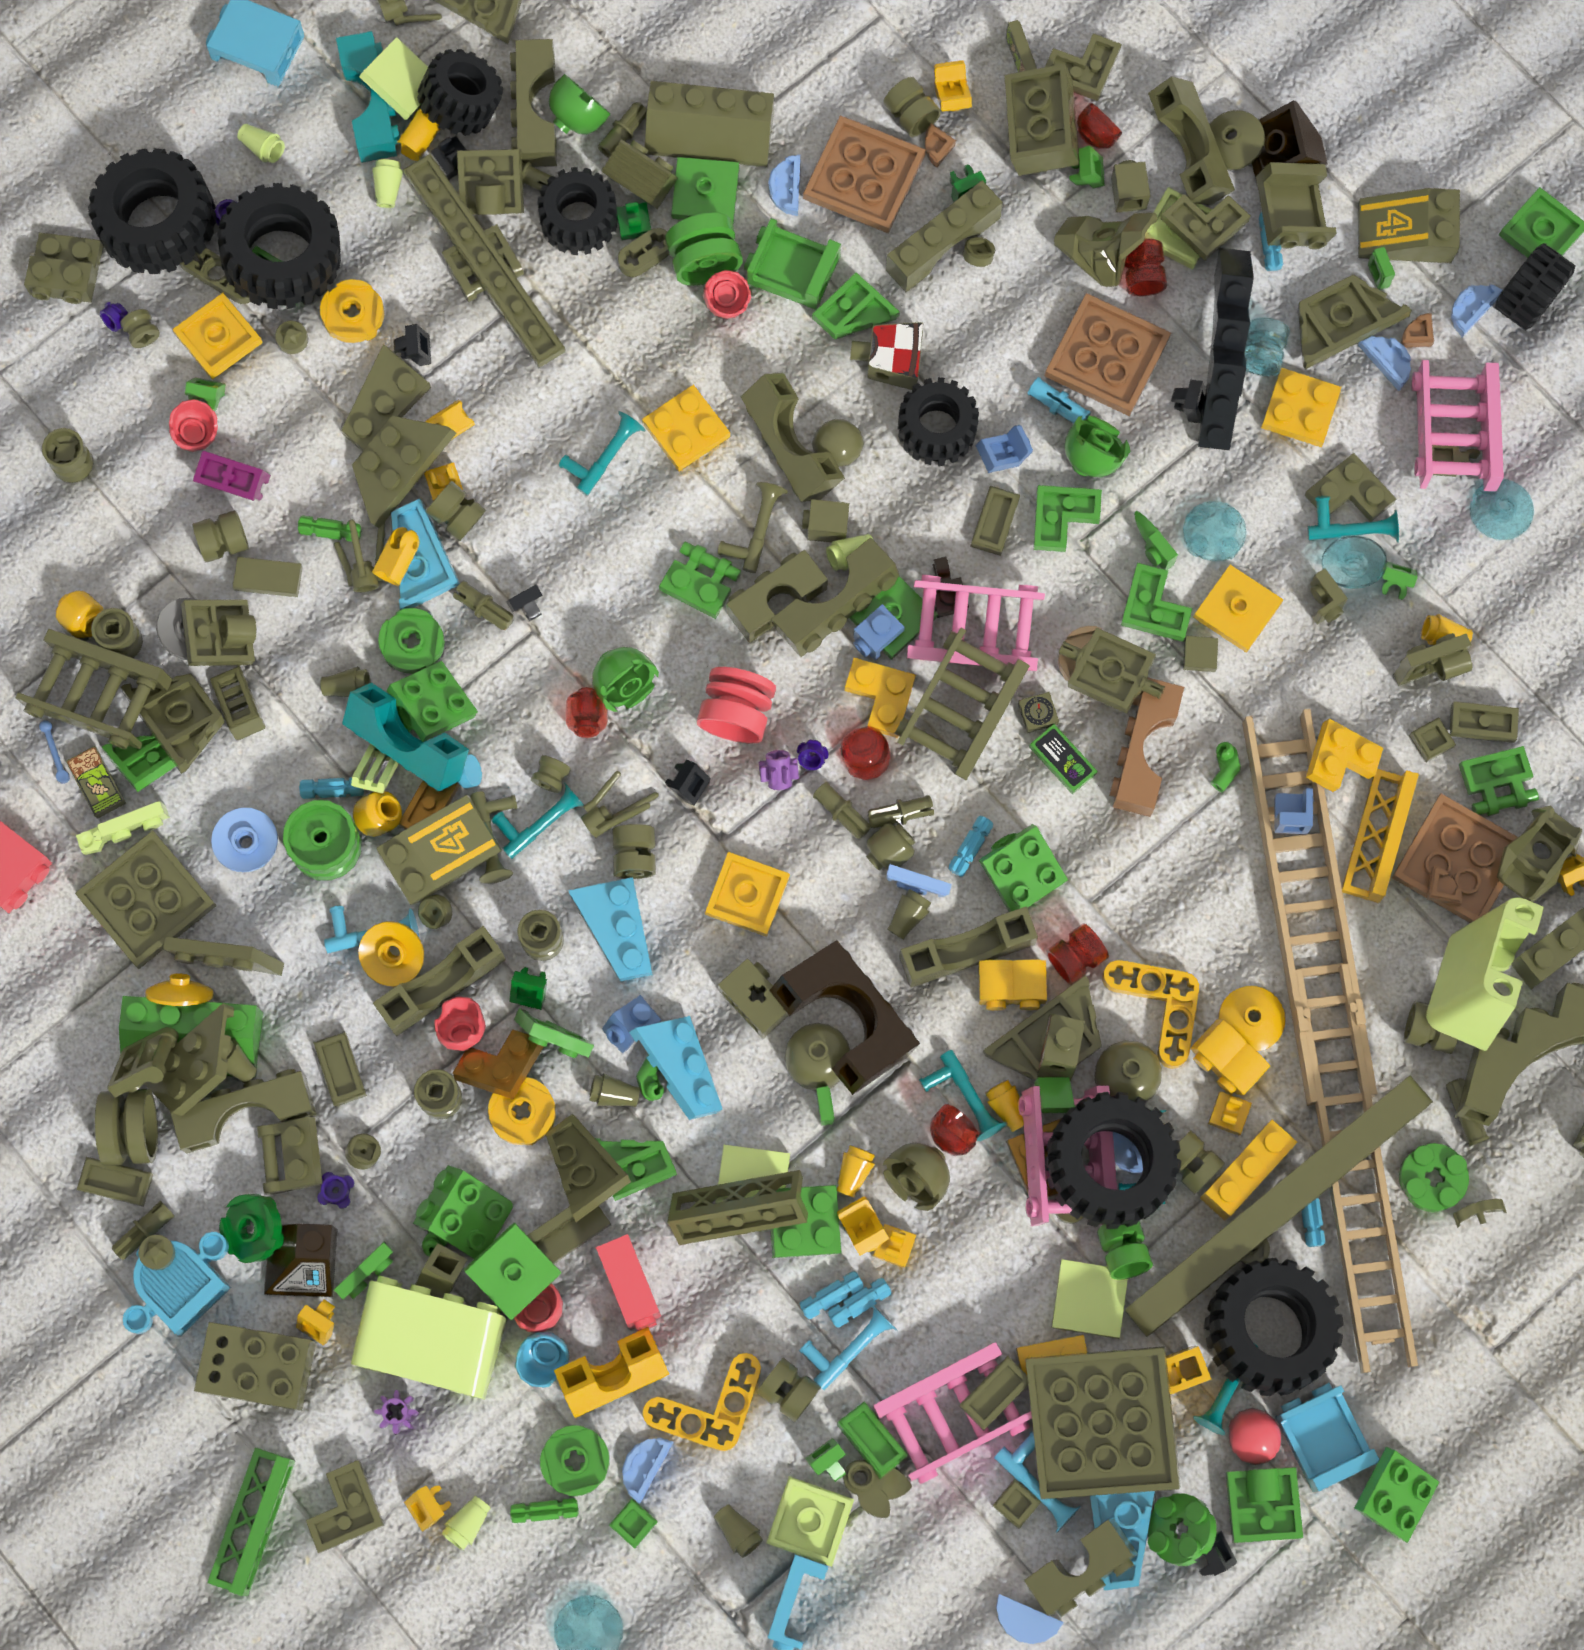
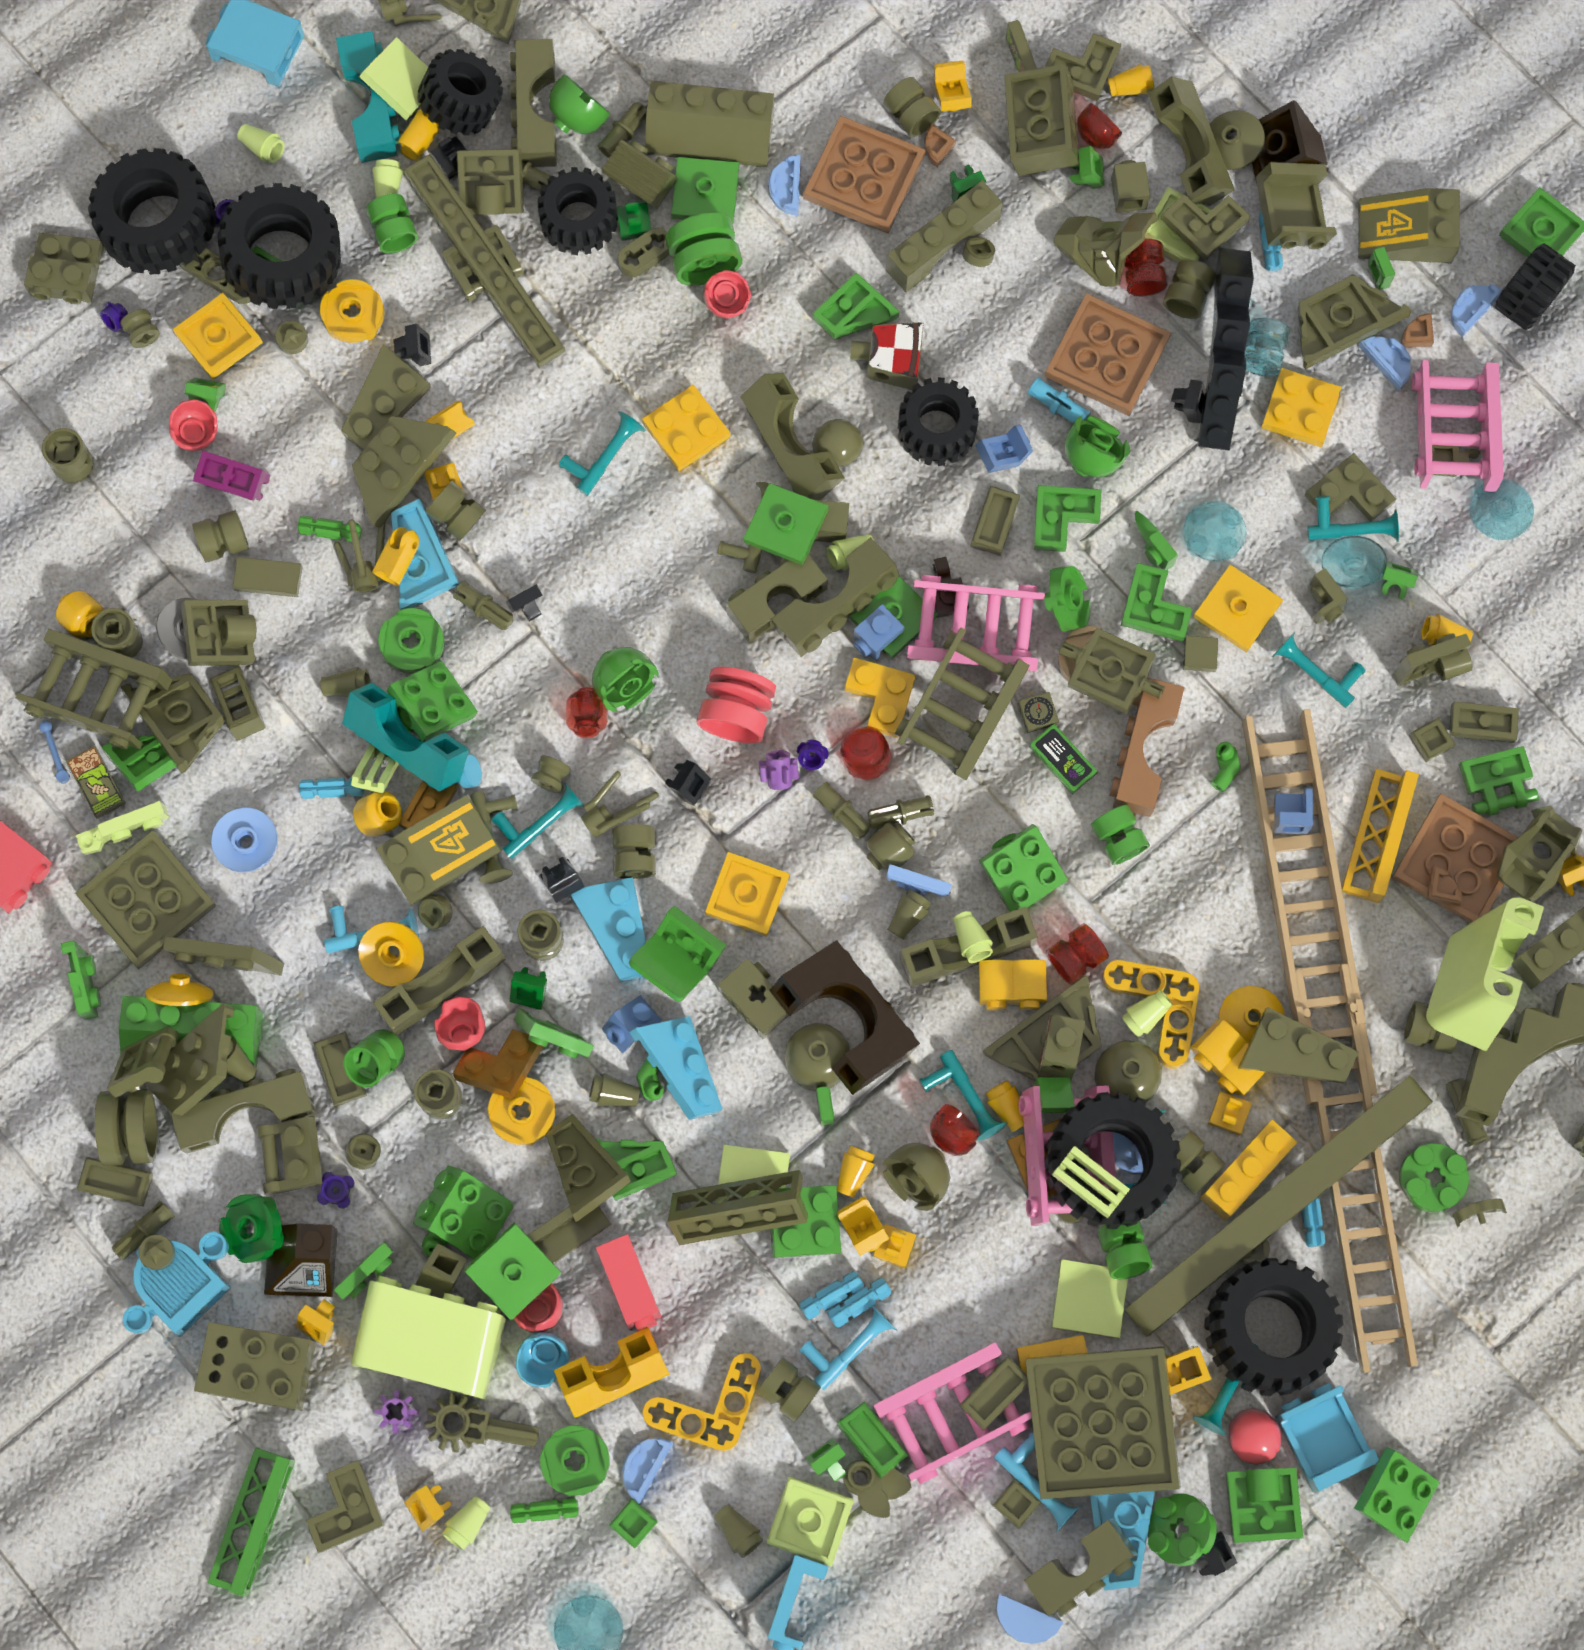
bright green wheel [283,800,362,881] -> none
bright green plate [659,541,742,619] -> none
bright green panel [744,218,841,310] -> none
medium azure axle [949,816,993,877] -> none
yellow plate [1306,718,1383,792] -> none
none -> bright green wing [60,940,101,1020]
none -> bright green wheel [343,1029,405,1088]
none -> bright green wheel [366,194,418,253]
none -> olive gear [424,1393,539,1453]
none -> black tile [540,857,585,903]
none -> bright green bracket [629,906,727,1002]
none -> bright green plate [743,483,829,566]
none -> yellowish green cone [953,911,993,963]
none -> bright green plate [1044,566,1090,632]
none -> yellowish green tile [1052,1146,1130,1218]
none -> bright green wheel [1091,804,1150,865]
none -> yellow cone [1107,64,1155,97]
none -> yellowish green cone [1122,990,1173,1037]
none -> olive wheel [1163,259,1216,319]
none -> olive wing [1238,1007,1359,1083]
none -> teal piece [1272,632,1366,708]

